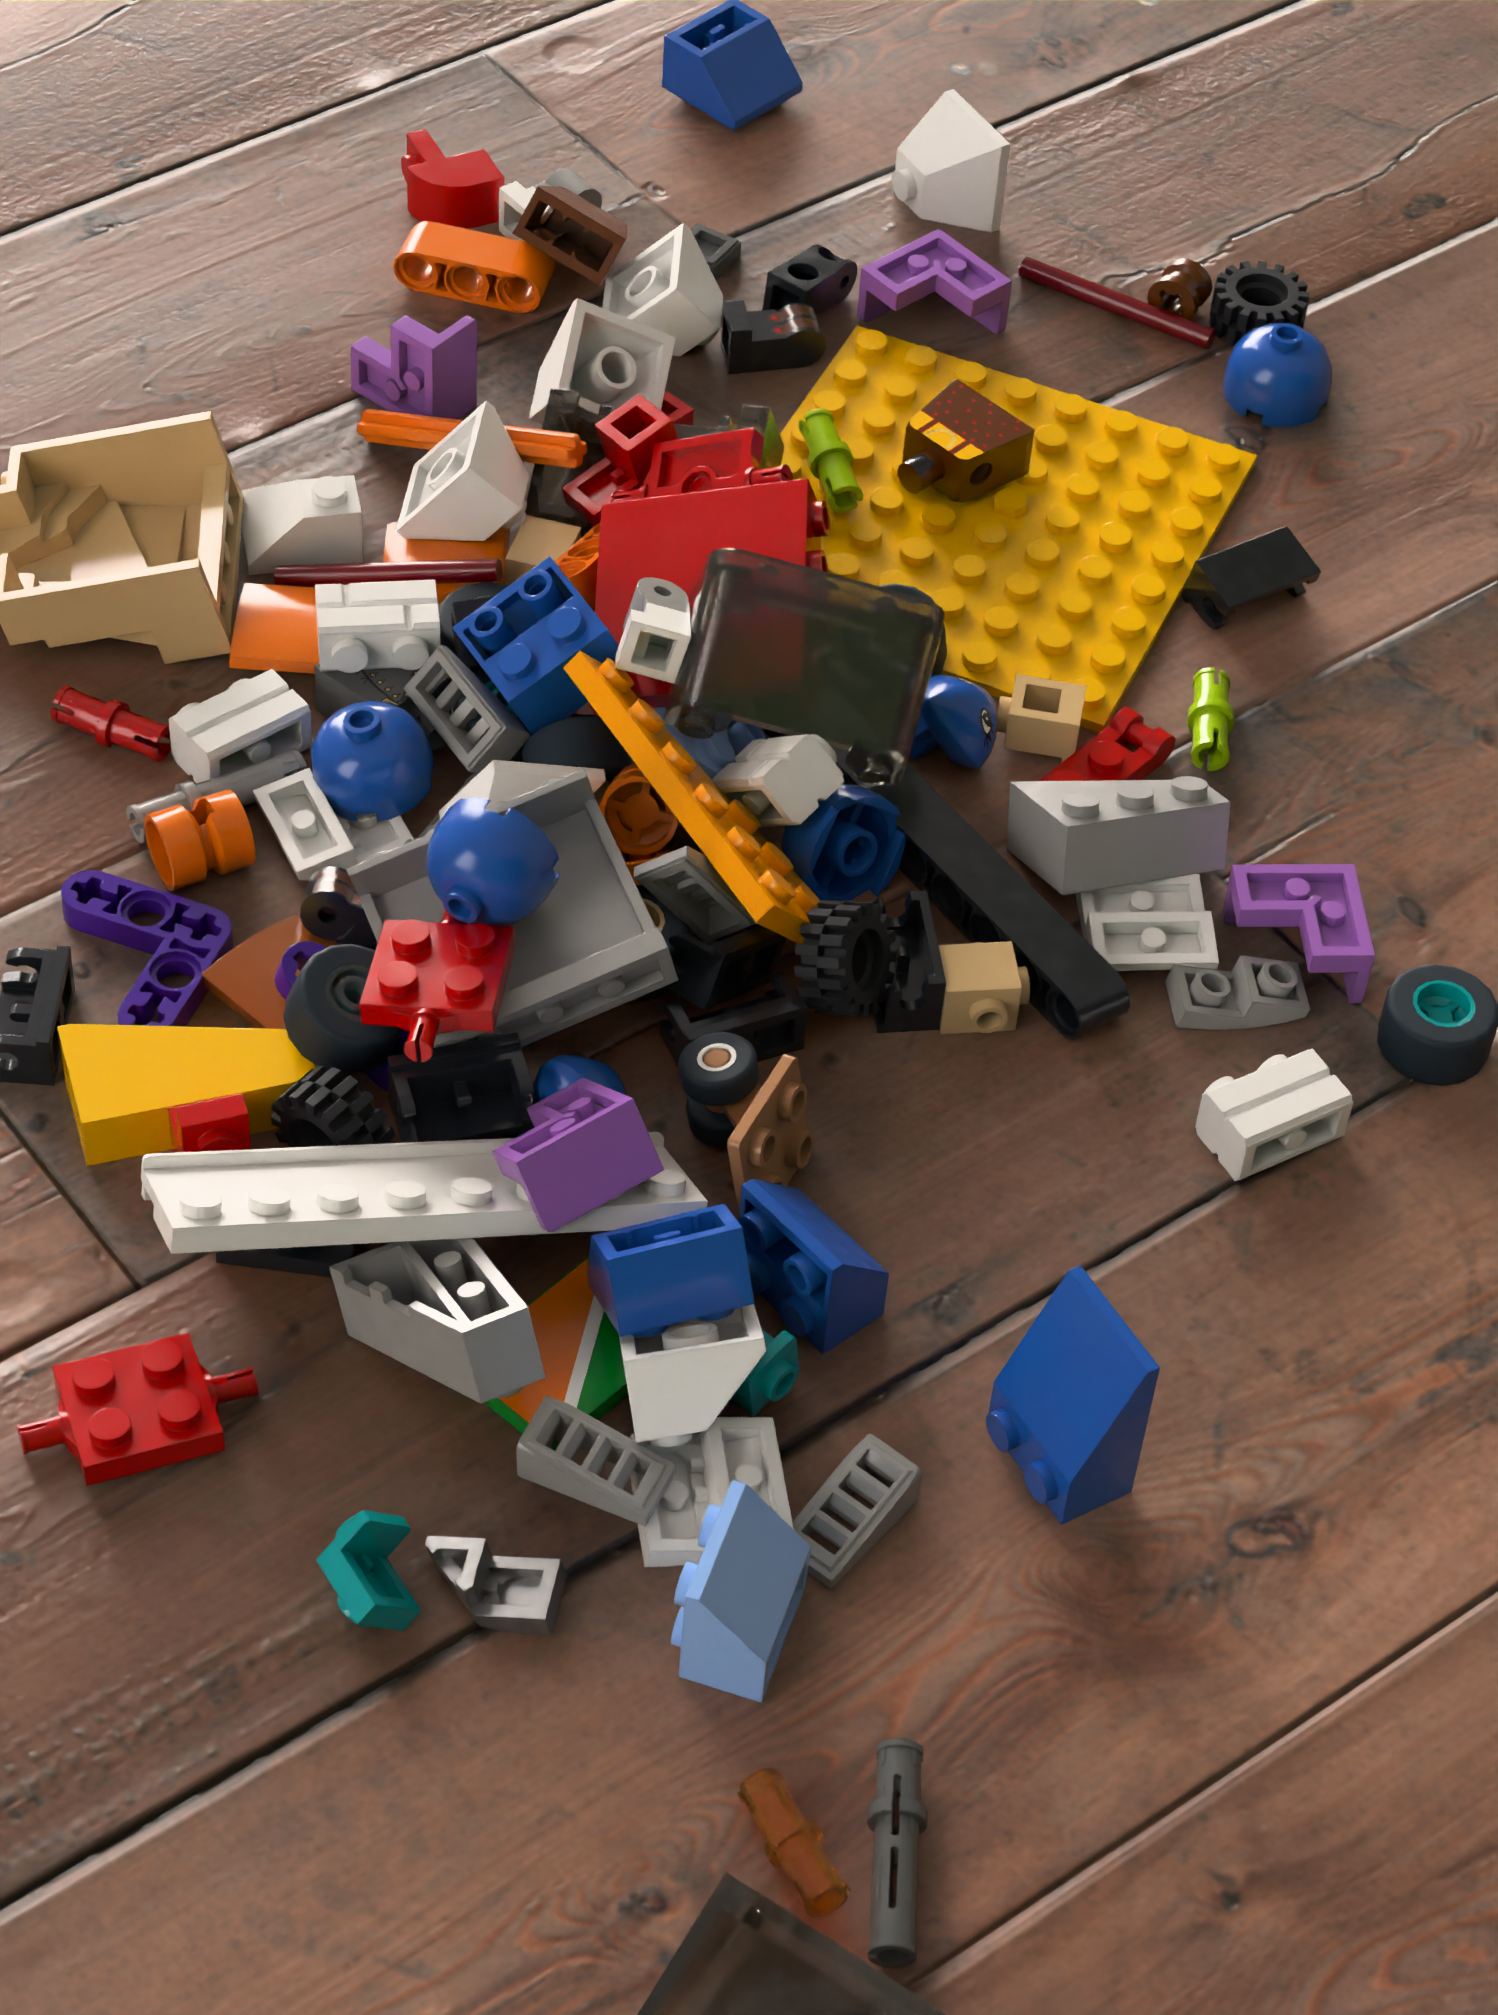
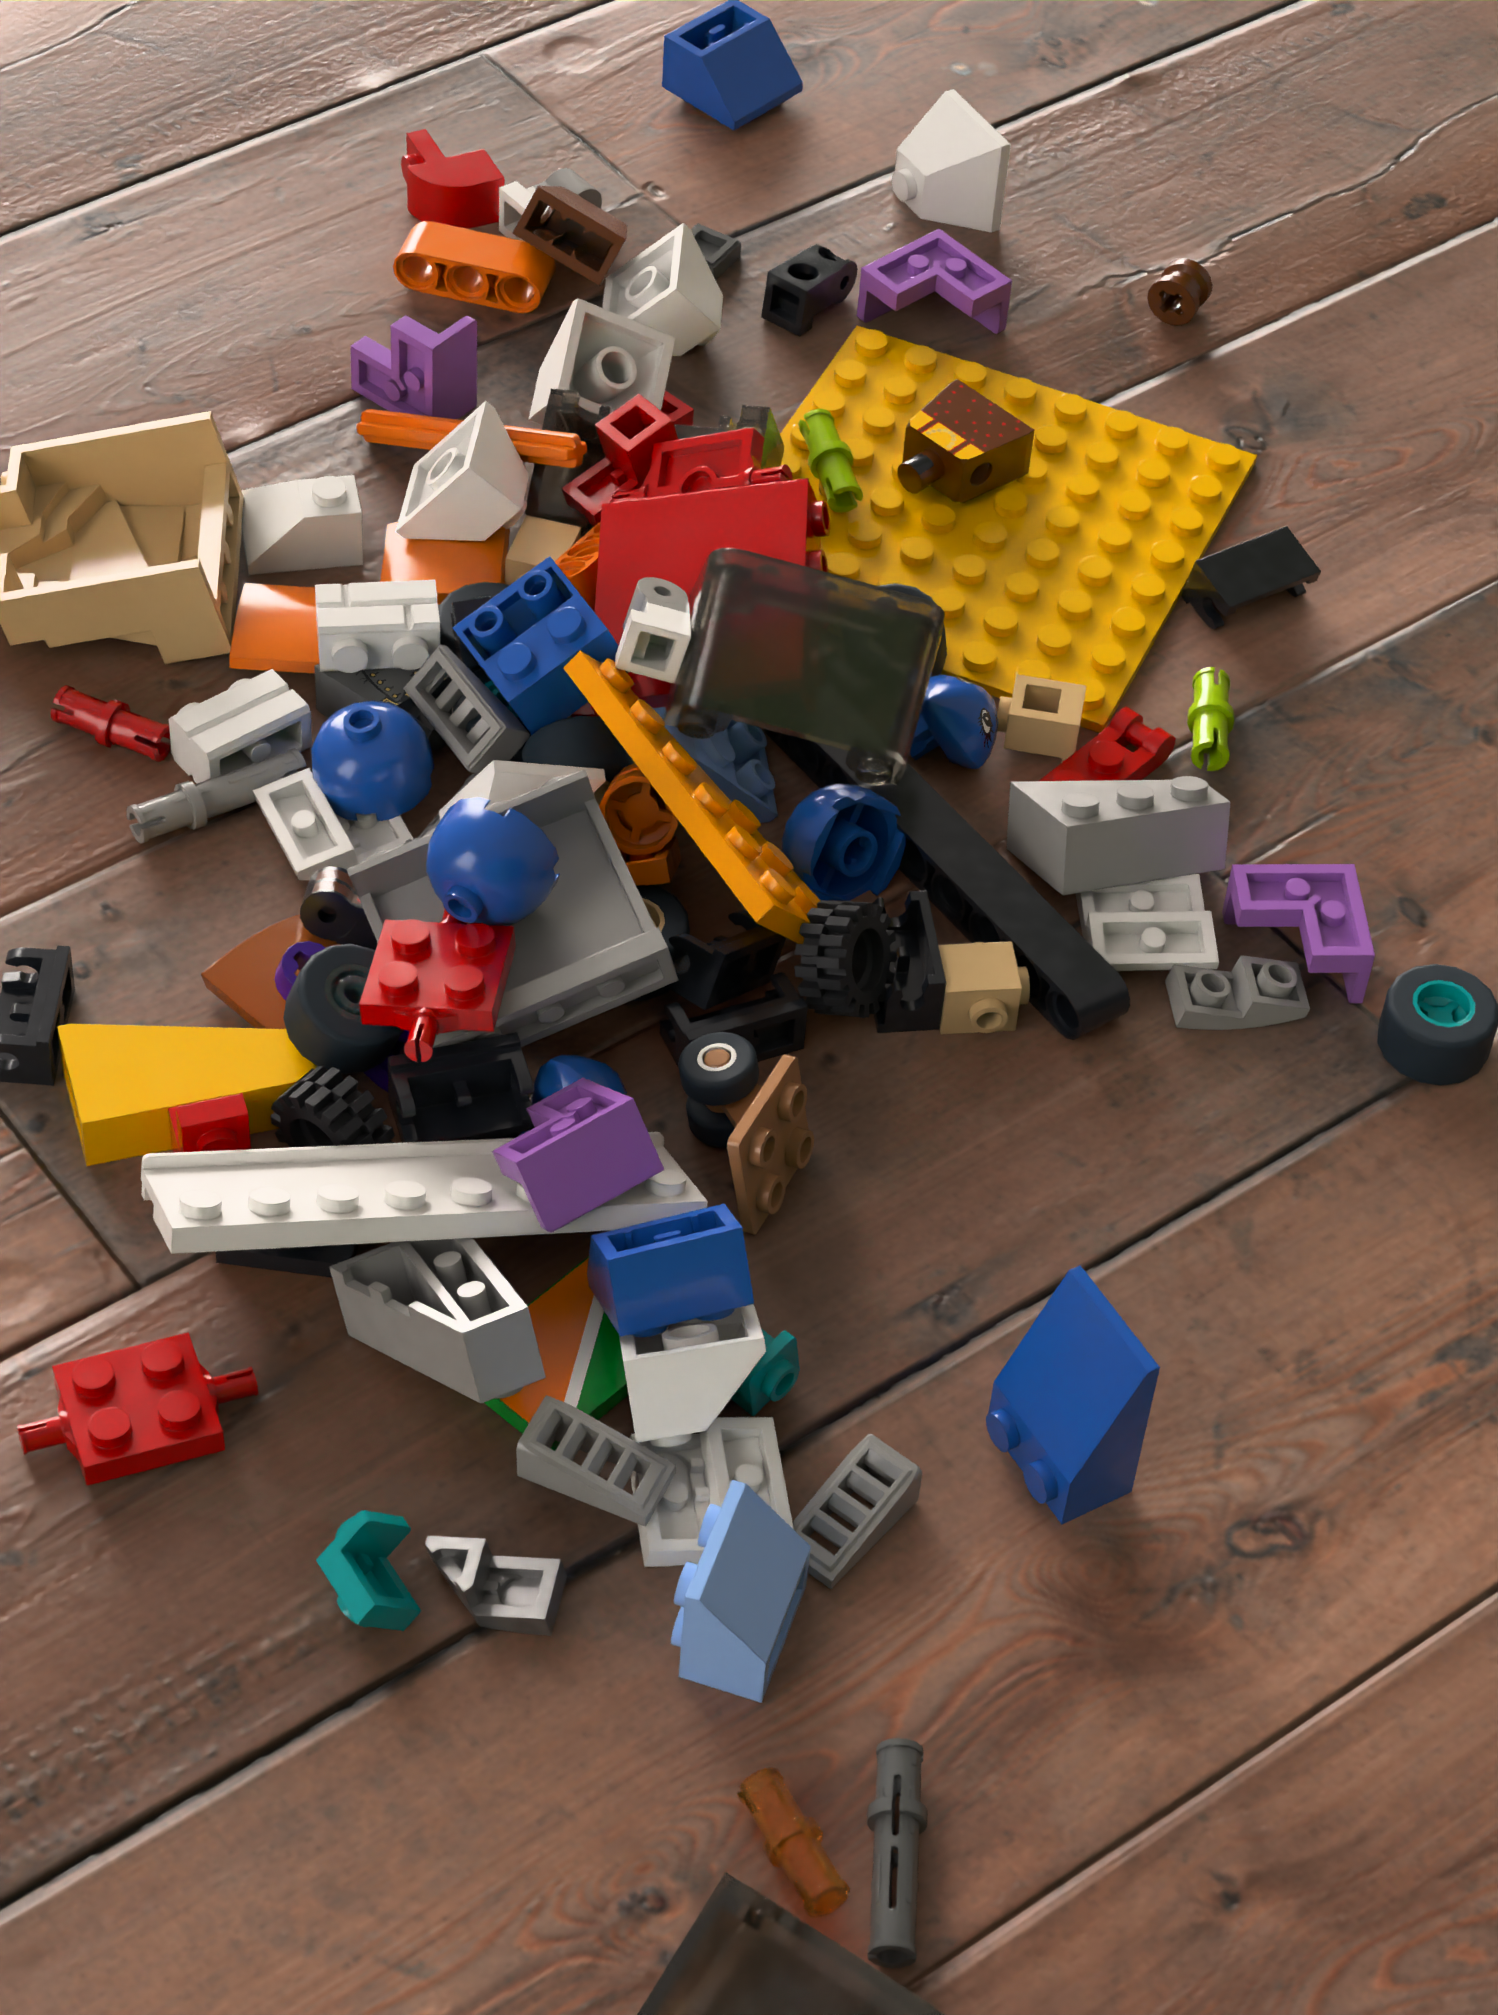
dark purple beam [61,870,233,1027] -> none
orange wheel [144,789,256,891] -> none
dark red bar [274,558,502,587] -> none
light grey slope [634,846,756,943] -> none
white brick [712,734,844,827] -> none
black leg [720,300,826,374] -> none
blue slope [739,1179,889,1354] -> none
dark red bar [1019,257,1216,350] -> none
white brick [1195,1048,1353,1181] -> none
black tyre [1209,261,1310,347] -> none
blue cylinder [1222,323,1332,427] -> none

